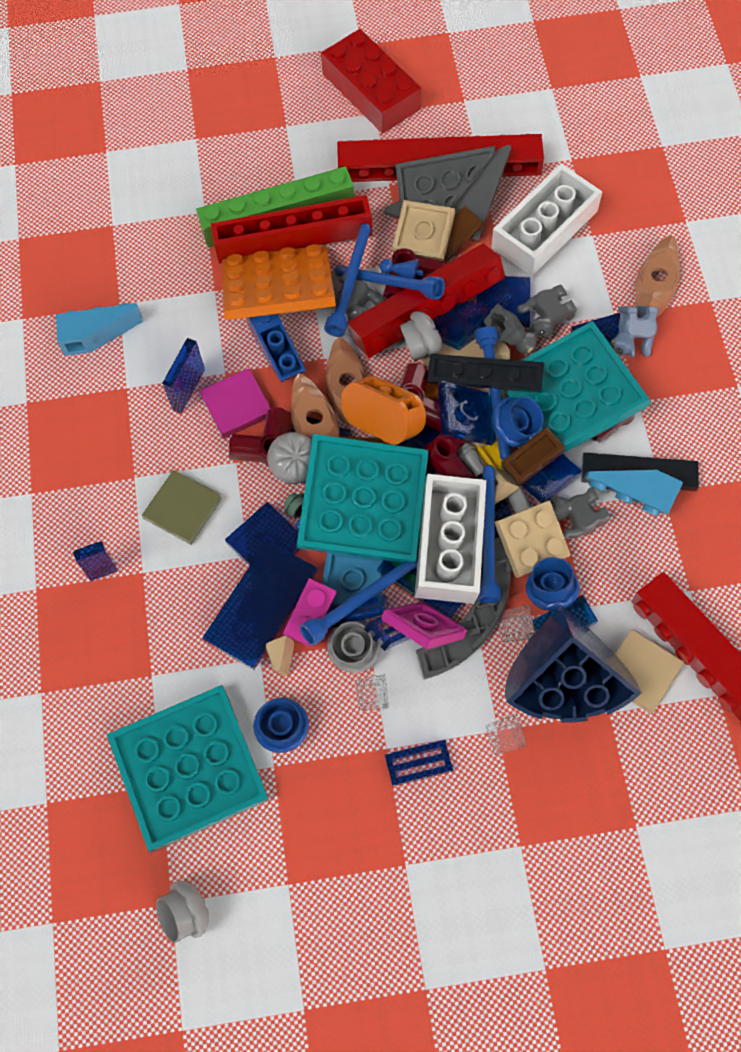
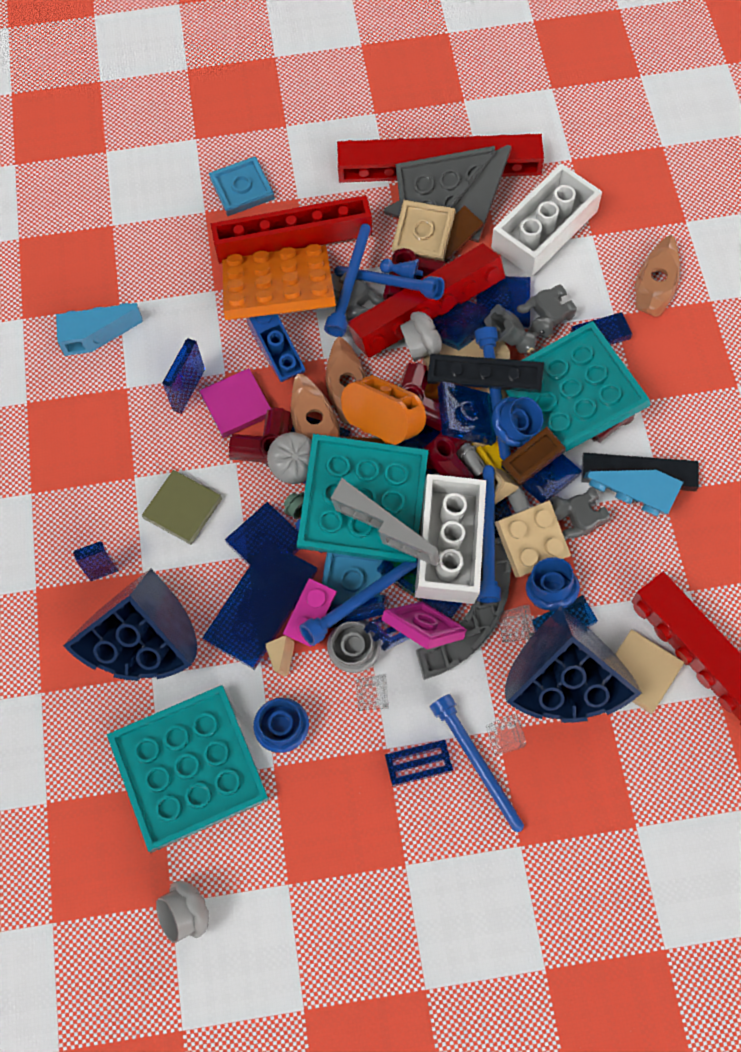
bright green brick [196,166,354,248] -> none
red brick [321,29,421,134] -> none
sand blue animal [611,306,658,357] -> none
none -> dark blue brick [63,568,197,681]
none -> dark azure tile [209,156,275,216]
none -> light grey slope [331,478,440,567]
none -> blue piece [429,694,524,832]

